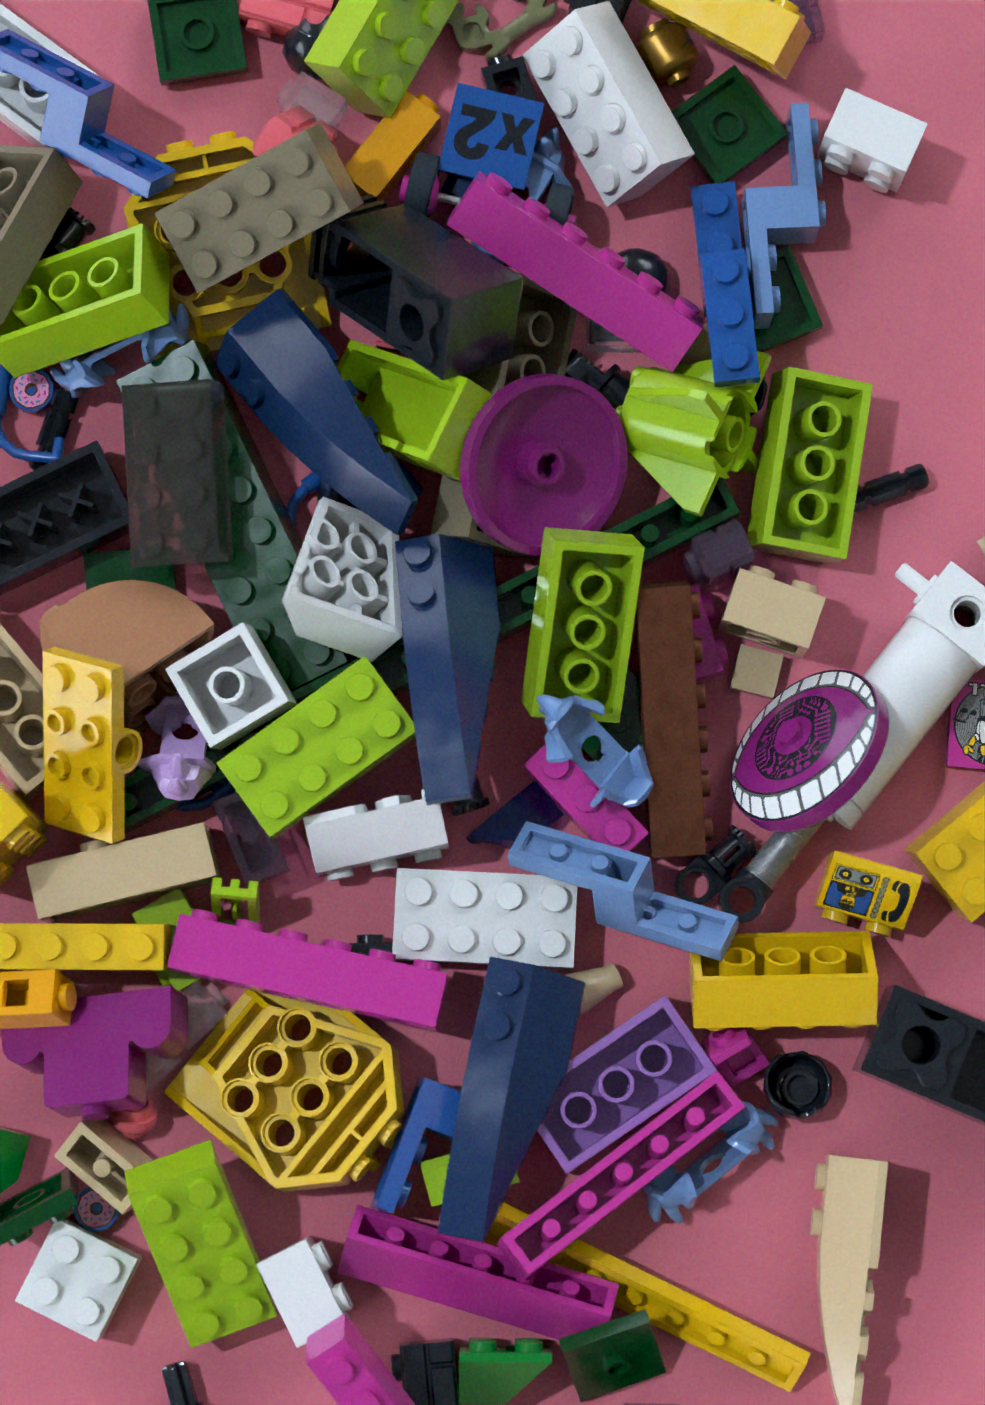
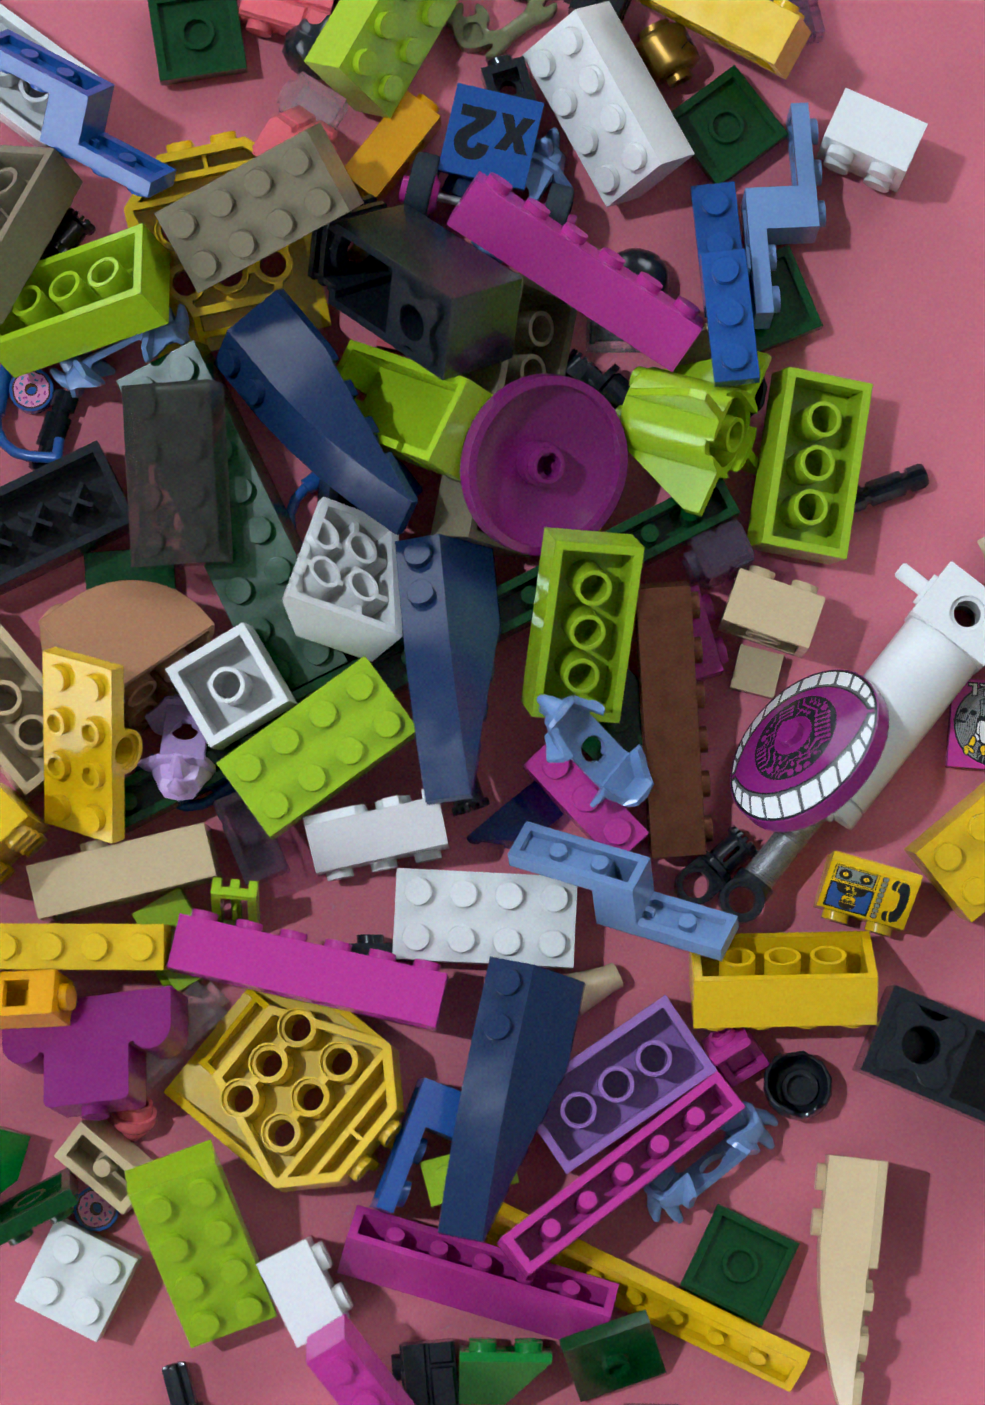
none -> dark green plate [679,1204,800,1327]

